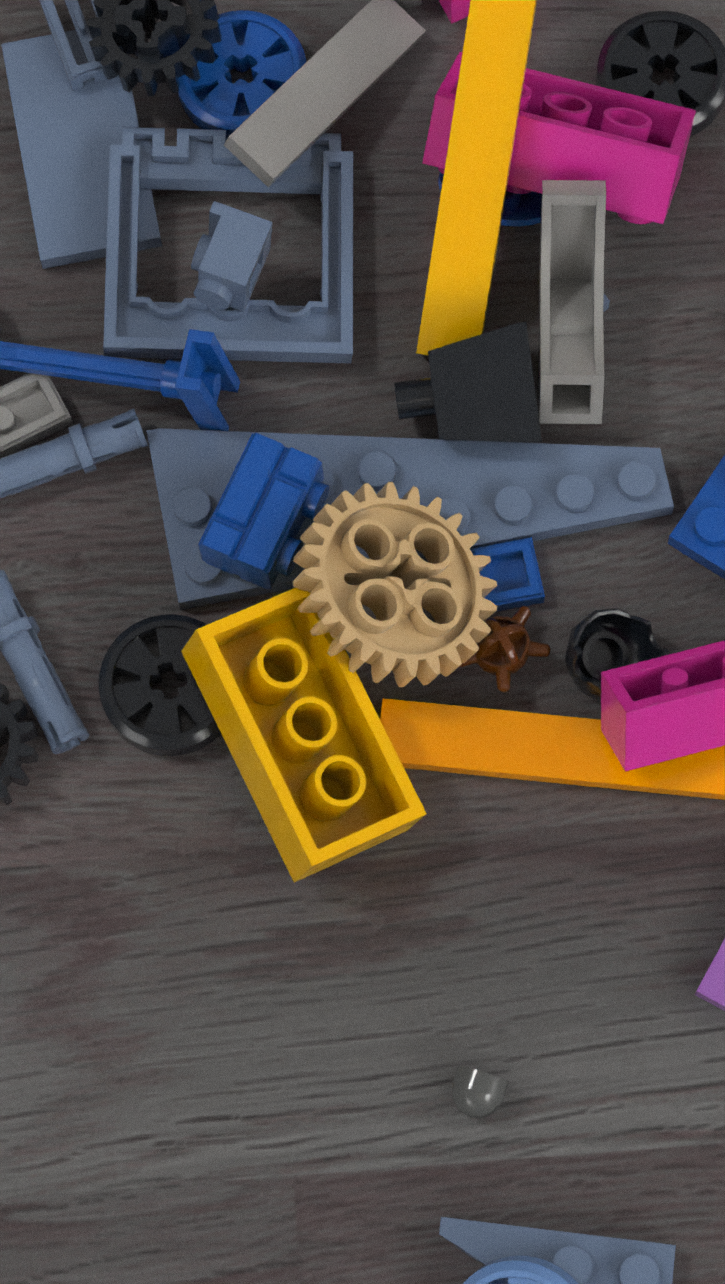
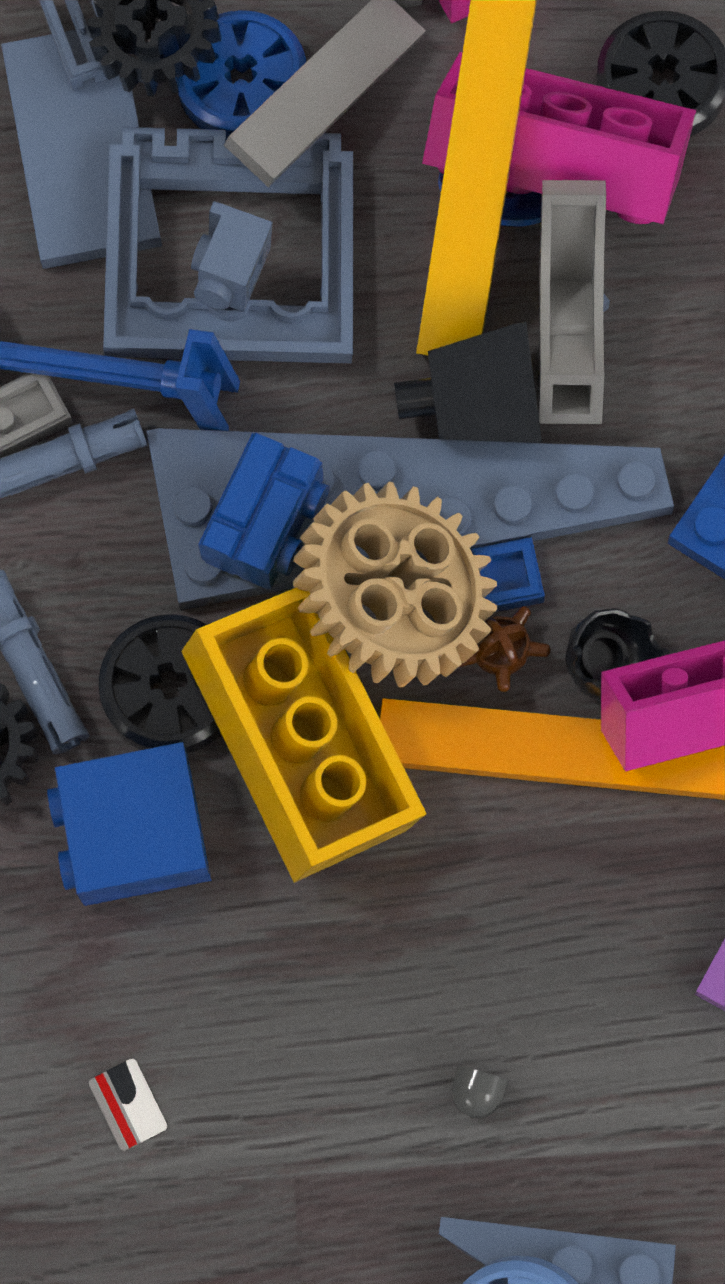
none -> blue brick [47,742,212,906]
none -> sticker [89,1059,167,1151]

